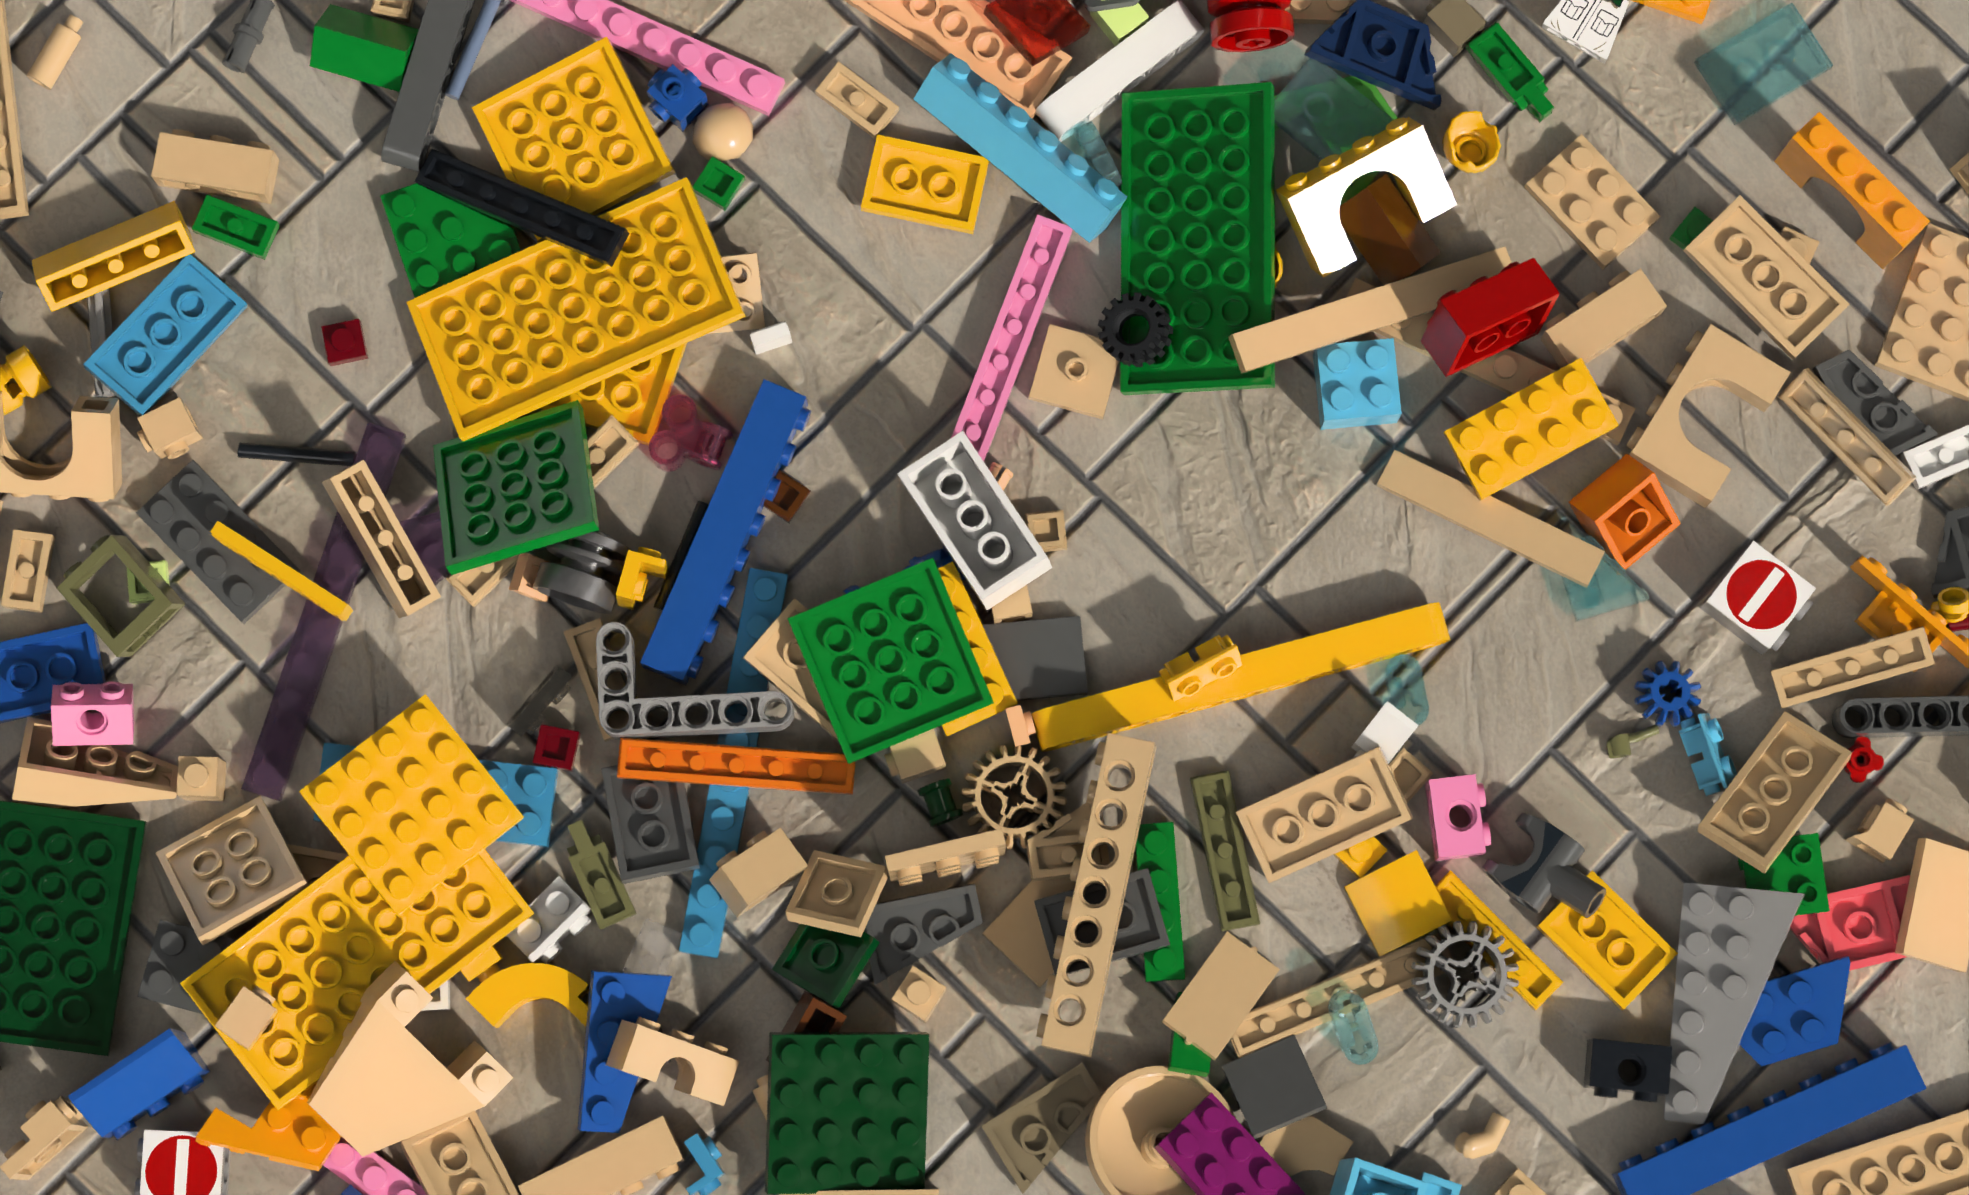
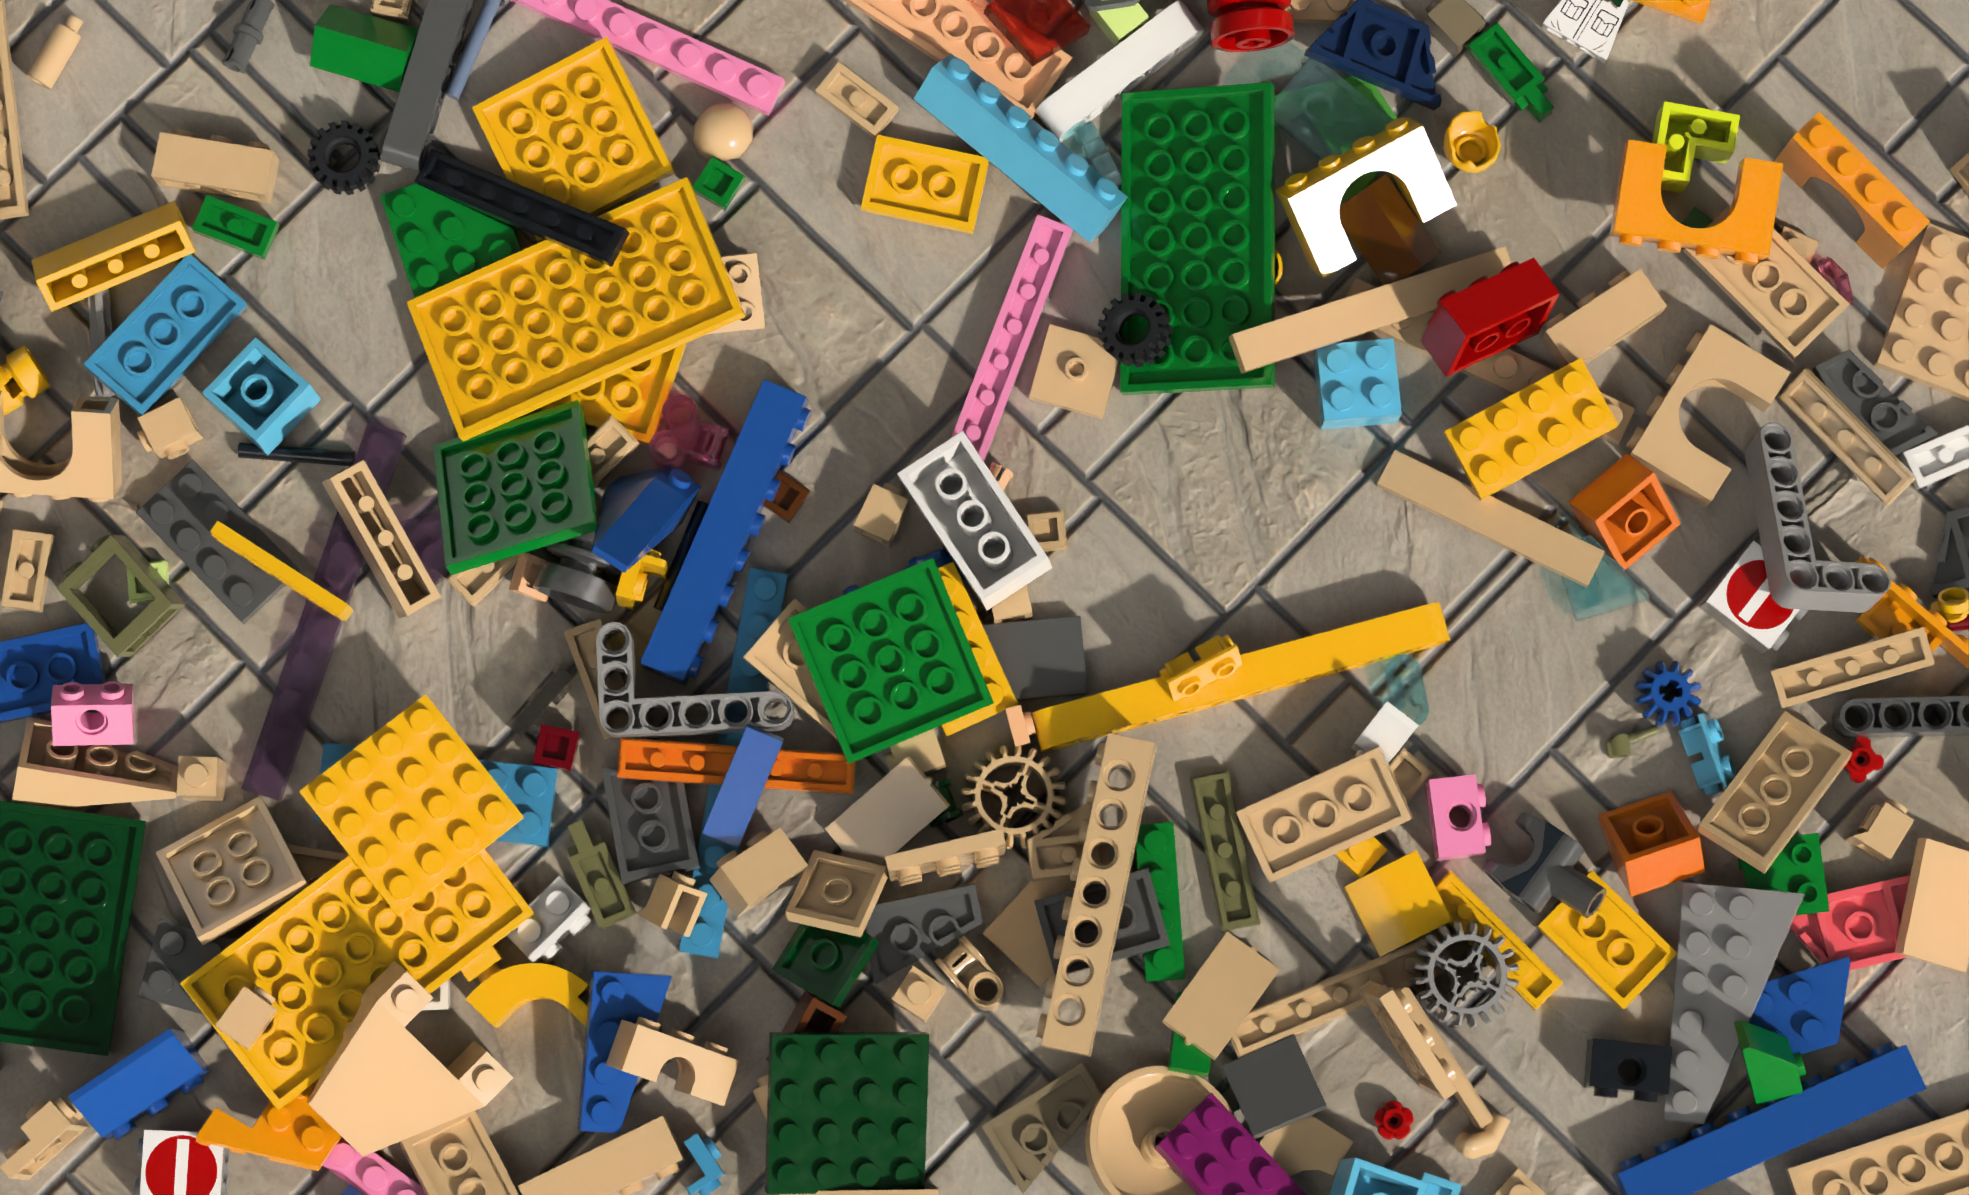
dark red plate [321,319,368,366] -> none
blue brick [647,64,709,132] -> none
white tile [750,321,792,355] -> none
clear light blue beam [1328,989,1379,1065] -> none
tan plate [1524,134,1661,270] -> none
clear light blue tile [1694,3,1833,125] -> none
none -> medium azure brick [202,337,321,455]
none -> black tyre [307,120,381,195]
none -> blue wedge [591,466,702,573]
none -> tan window [636,871,708,937]
none -> blue tile [702,723,784,848]
none -> tan piece [825,756,951,865]
none -> tan brick [854,483,909,548]
none -> tan piece [934,935,1005,1011]
none -> tan plate [1357,981,1458,1100]
none -> red plate [1374,1101,1414,1140]
none -> tan tile [1395,985,1493,1129]
none -> orange slope [1598,791,1705,897]
none -> light orange arch [1610,139,1783,265]
none -> neon yellow brick [1652,101,1740,193]
none -> green slope [1734,1020,1807,1105]
none -> light grey beam [1745,422,1891,613]
none -> clear pink tile [1816,256,1853,306]

